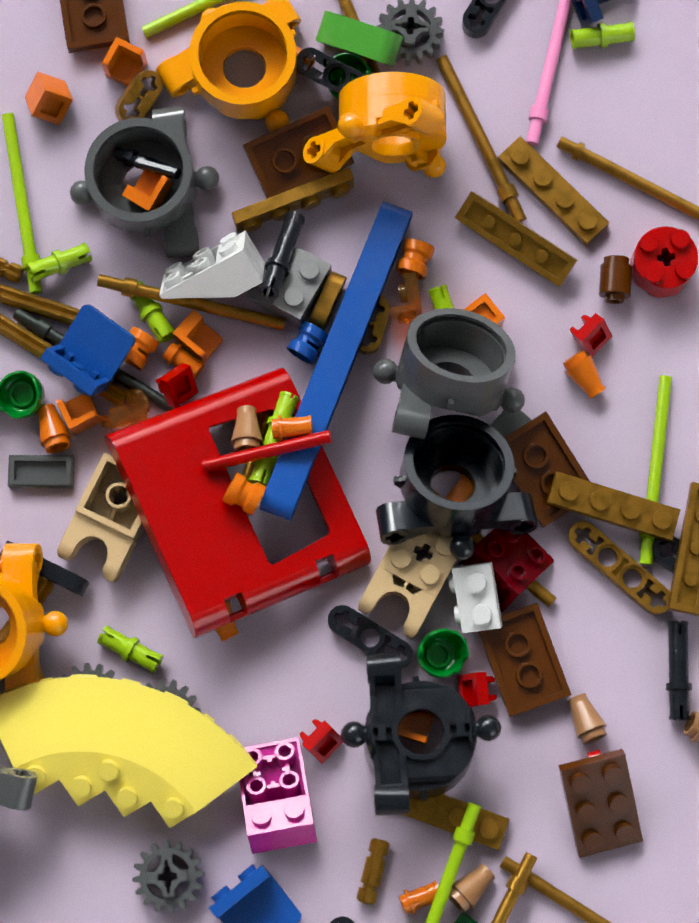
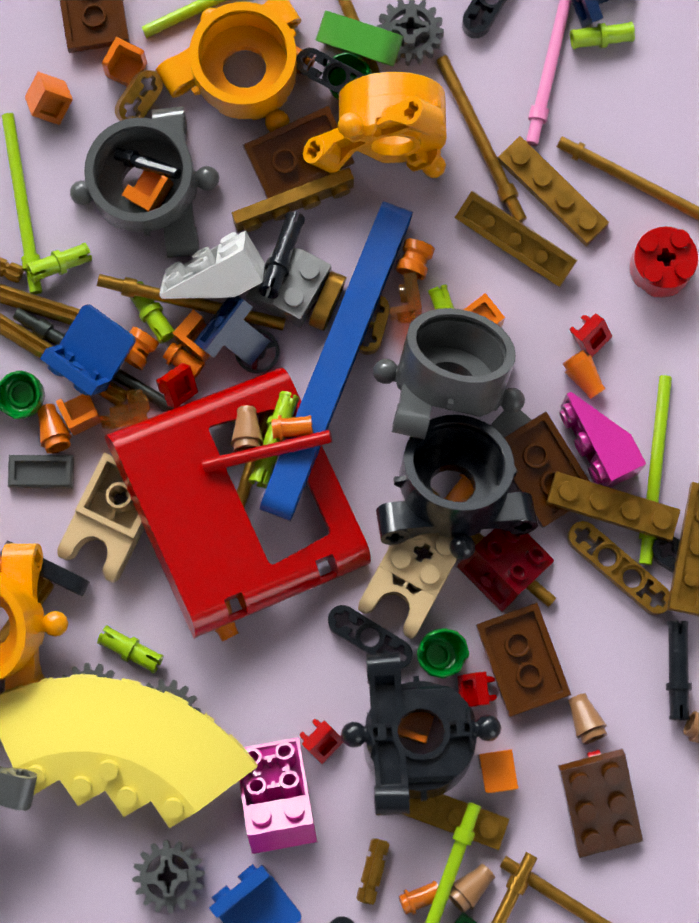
orange wheel [222,472,266,516] -> none
blue wheel [286,321,328,365] -> none
white bracket [448,562,503,633] -> none
reddish brown brick [599,255,632,304] -> none
none -> dark blue piece [194,296,280,374]
none -> orange panel [477,749,518,793]
none -> dark pink slope [559,392,646,488]

